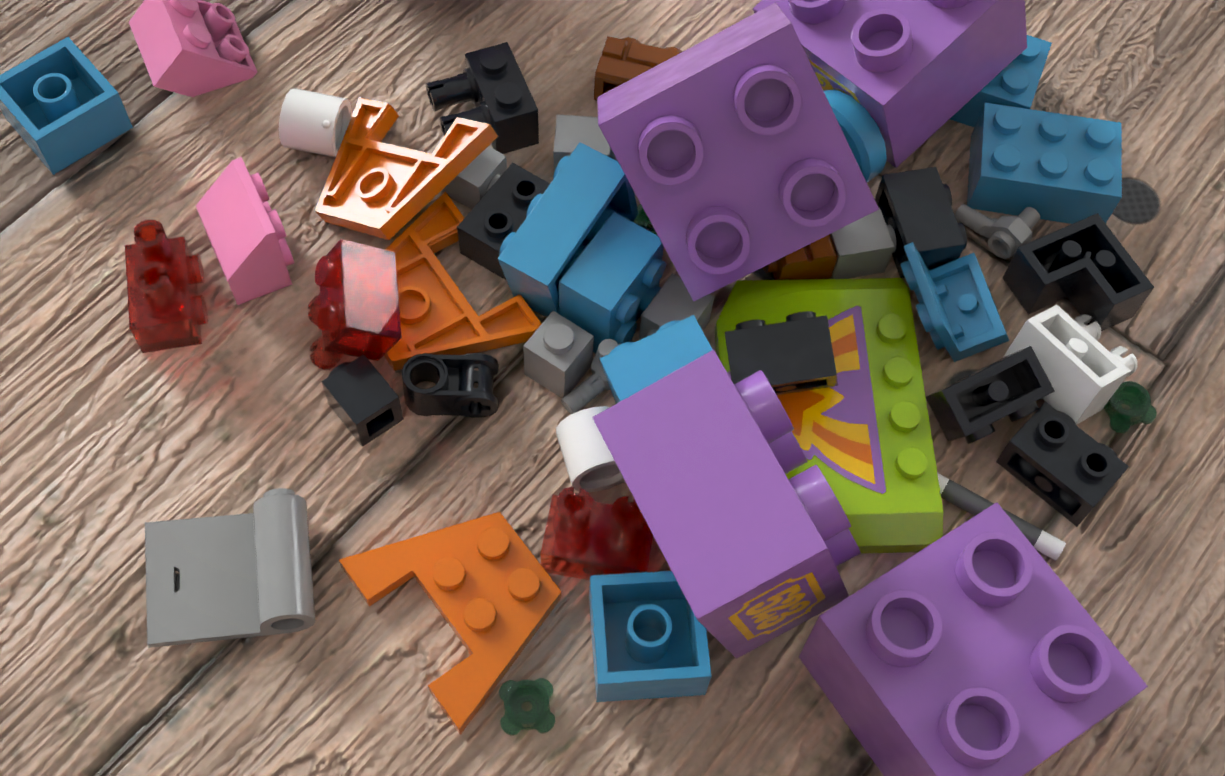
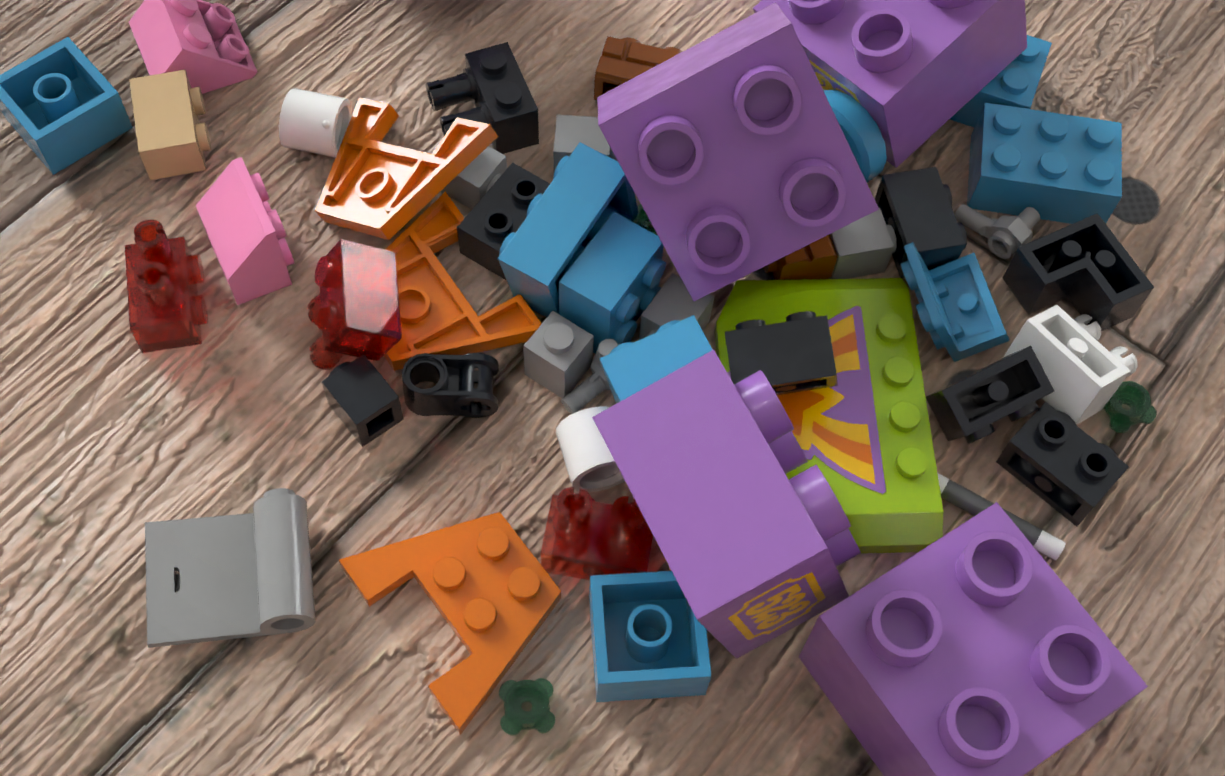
none -> tan brick [129,70,211,180]

